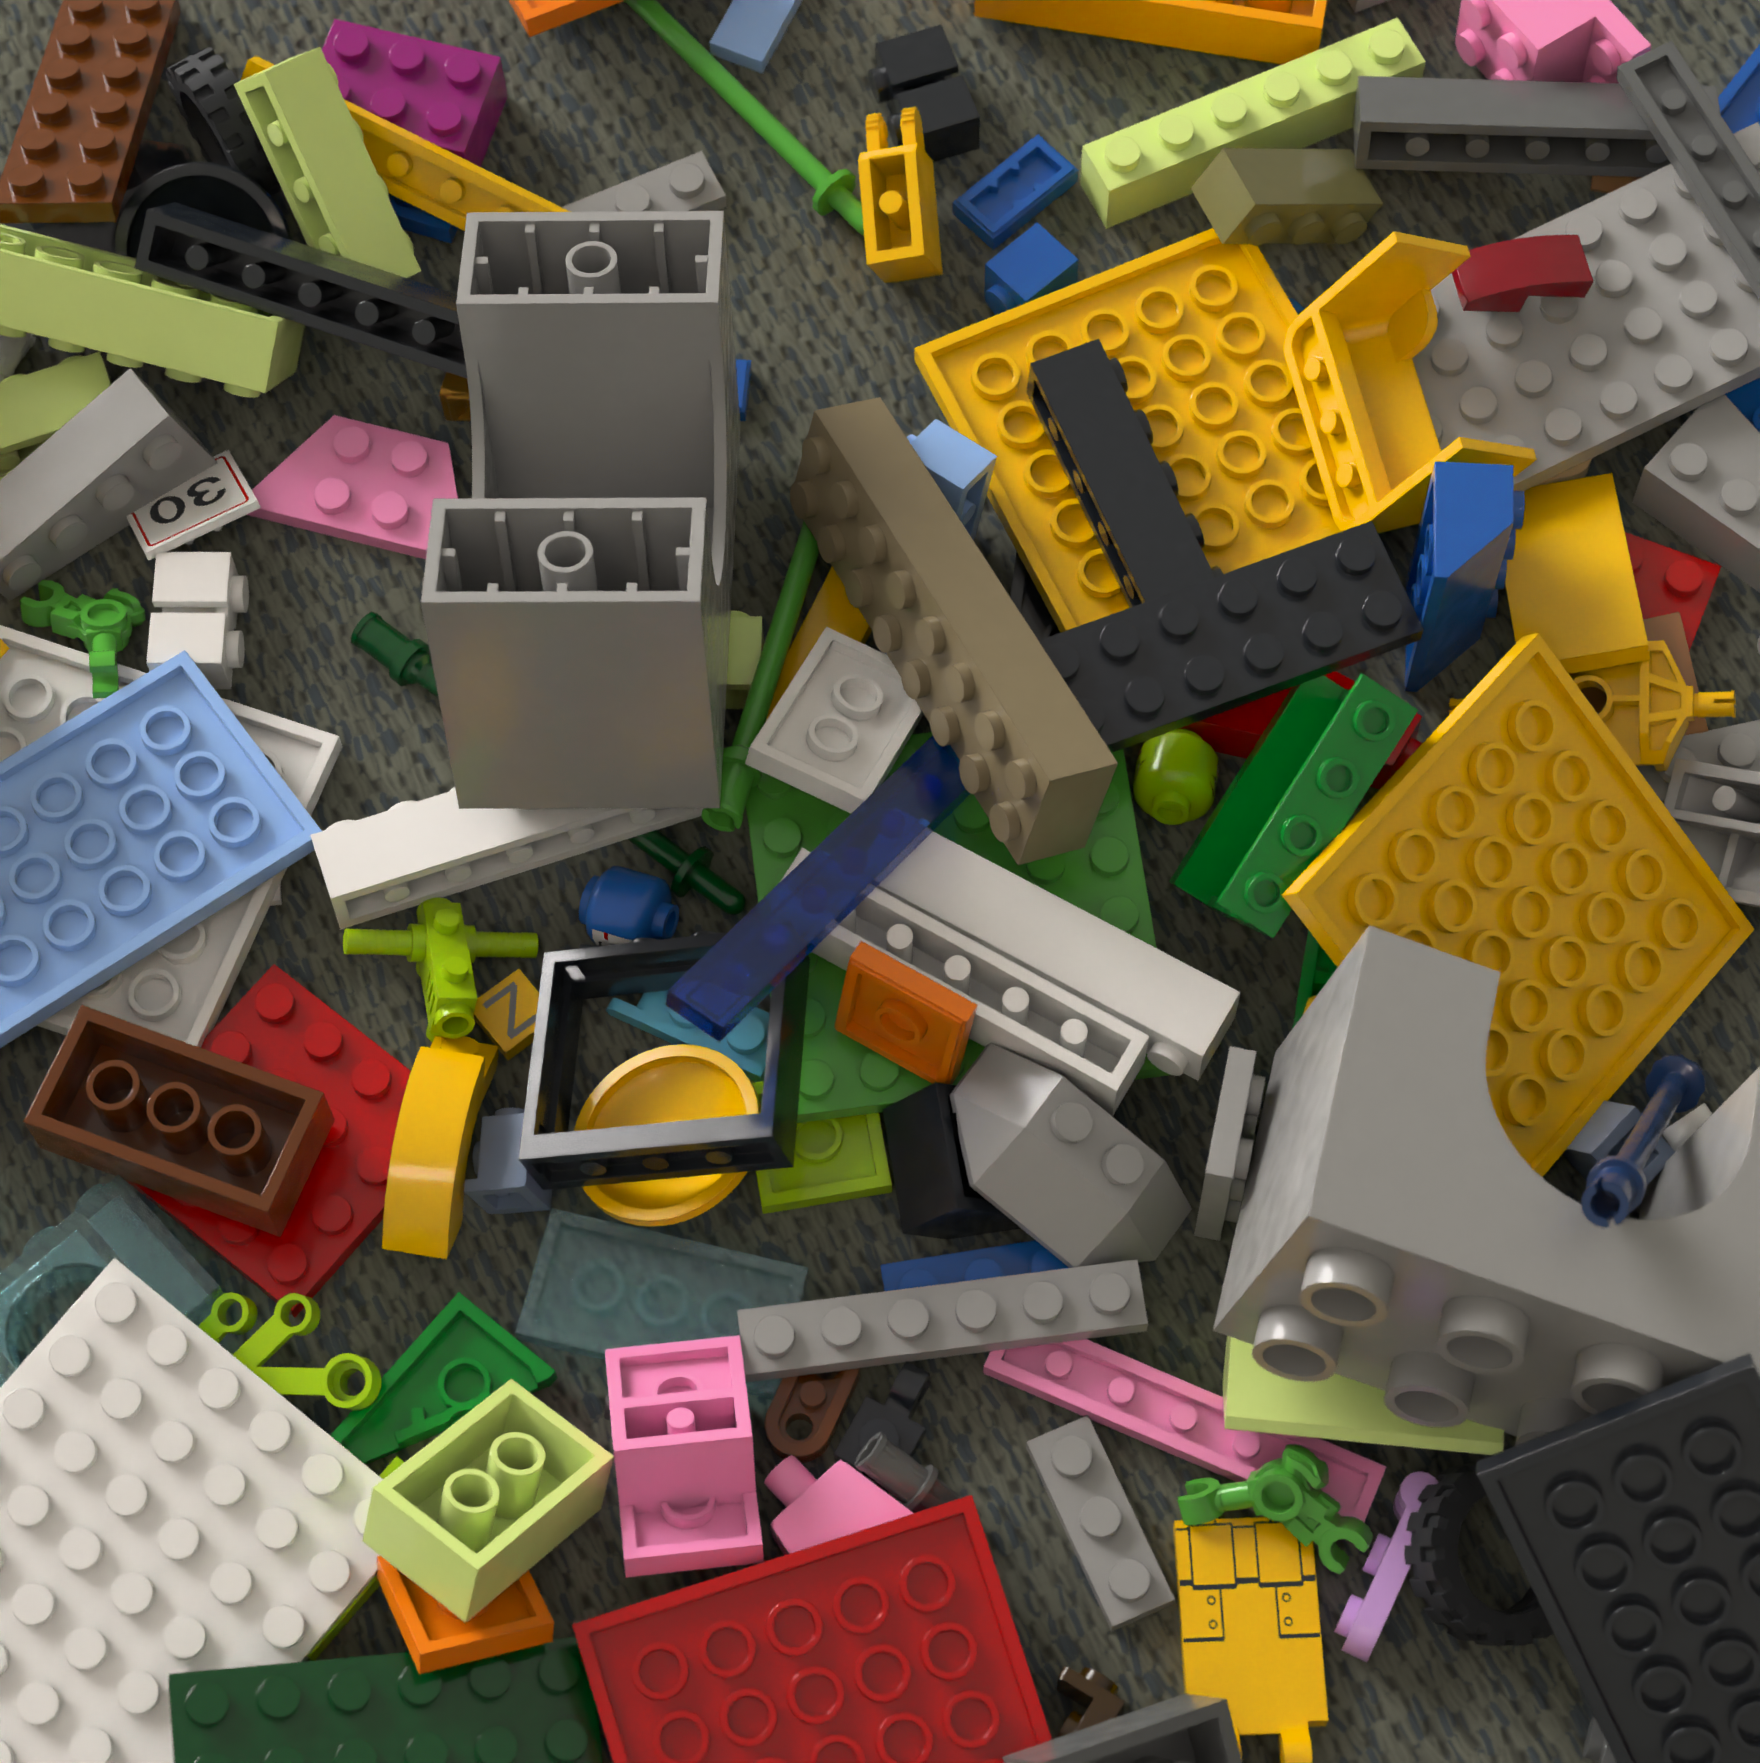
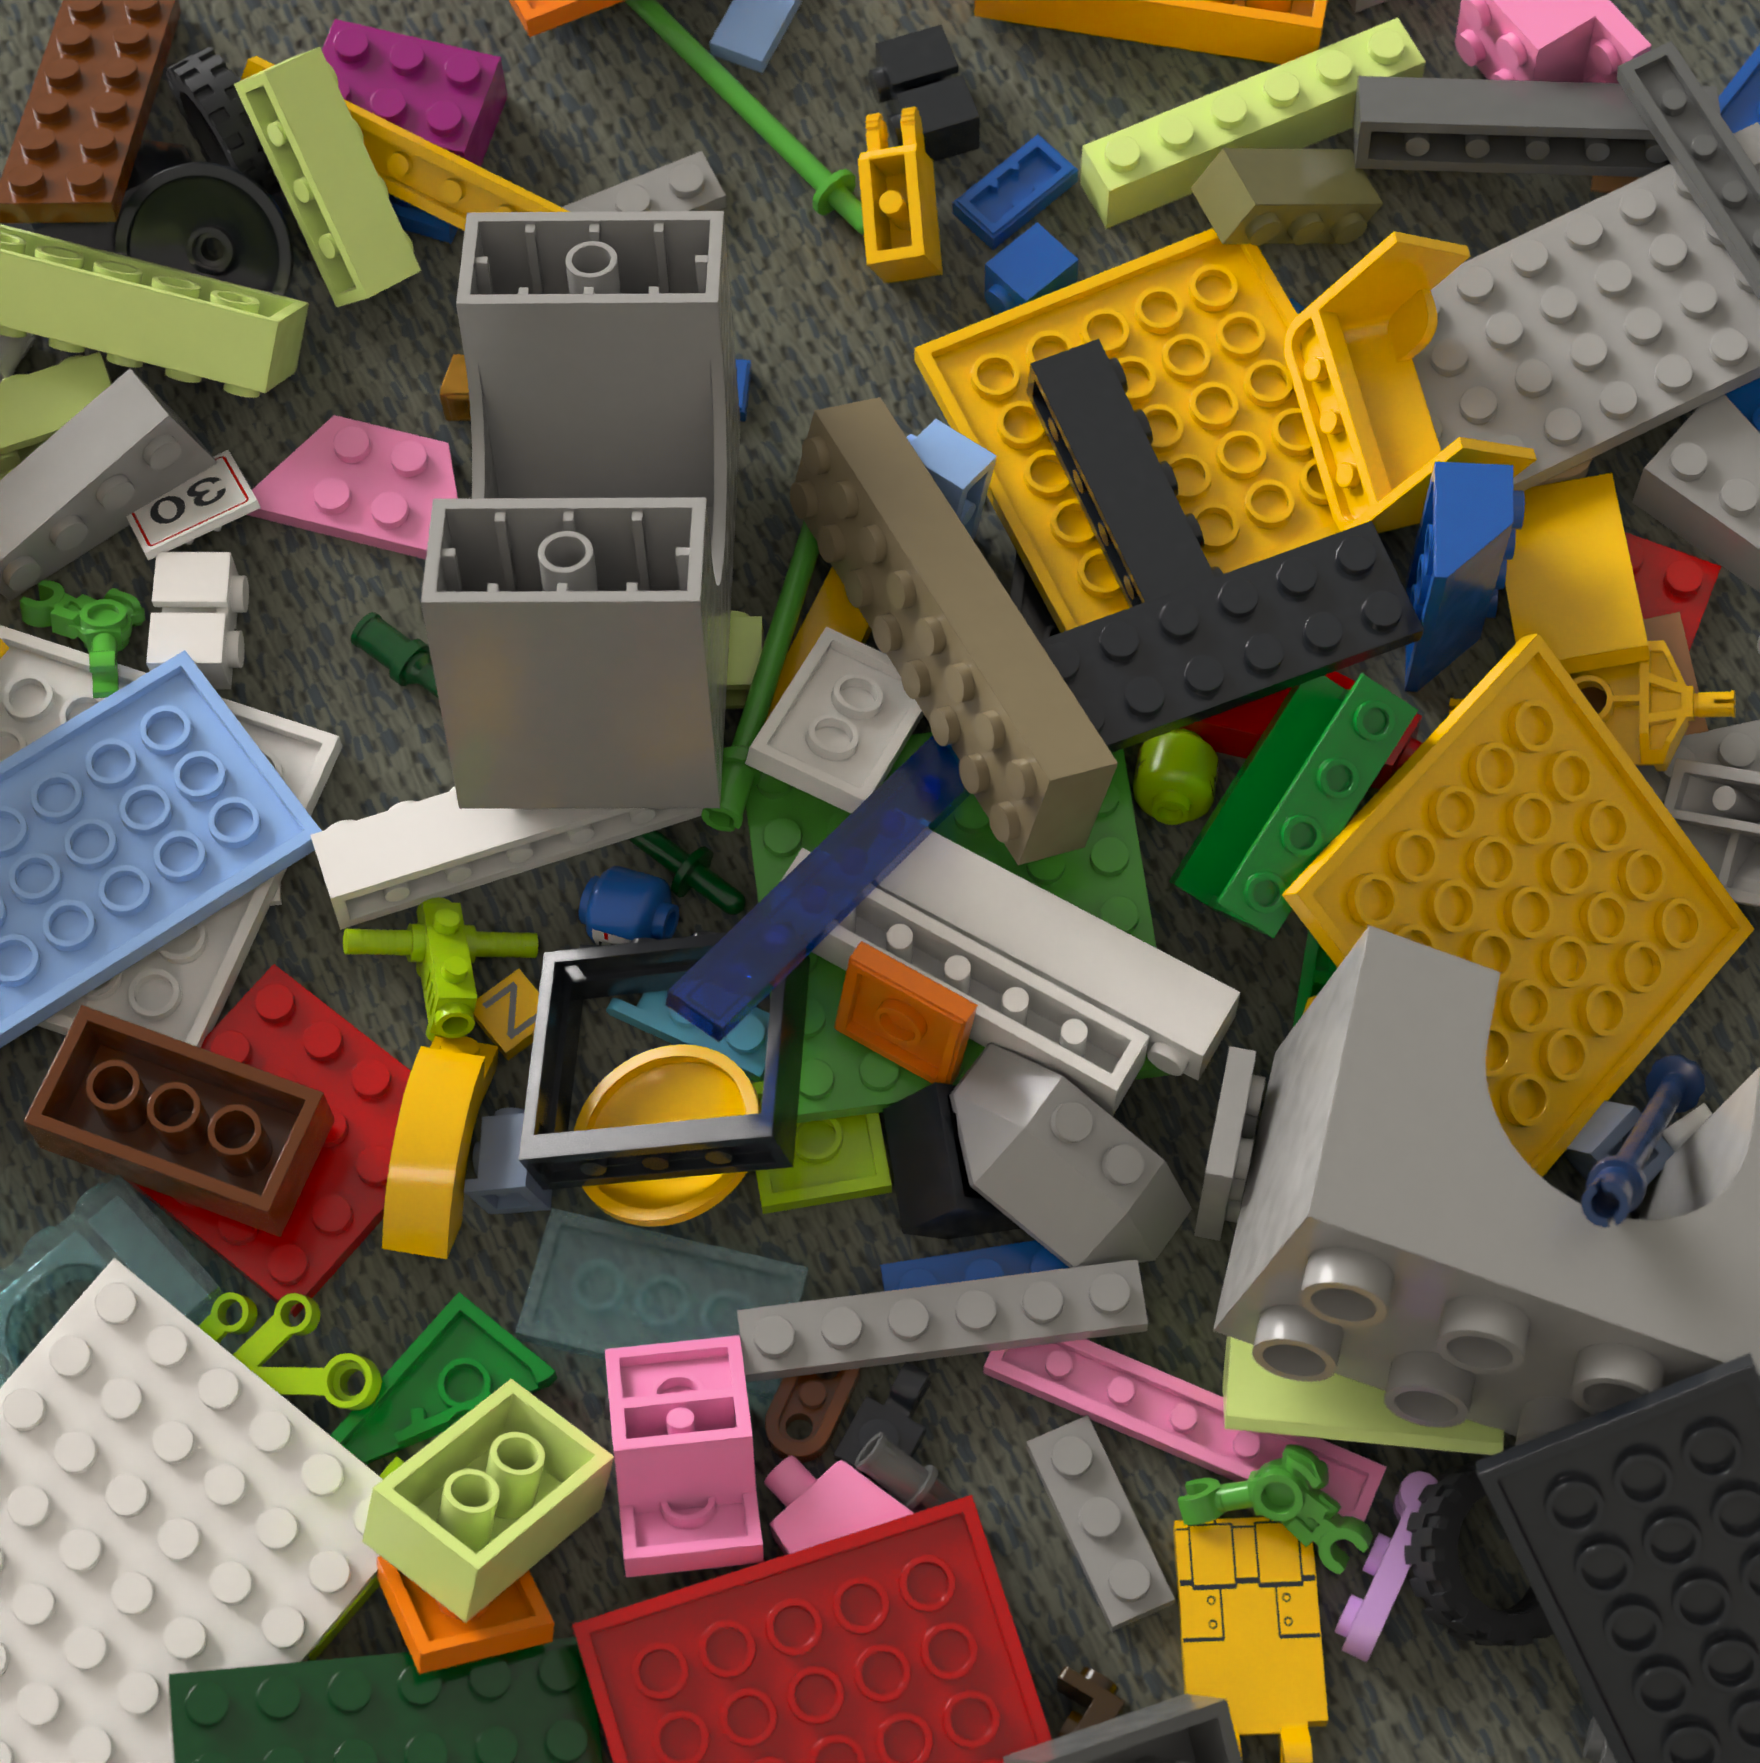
black brick [134,202,467,378] -> none
dark red slope [1452,235,1594,312] -> none

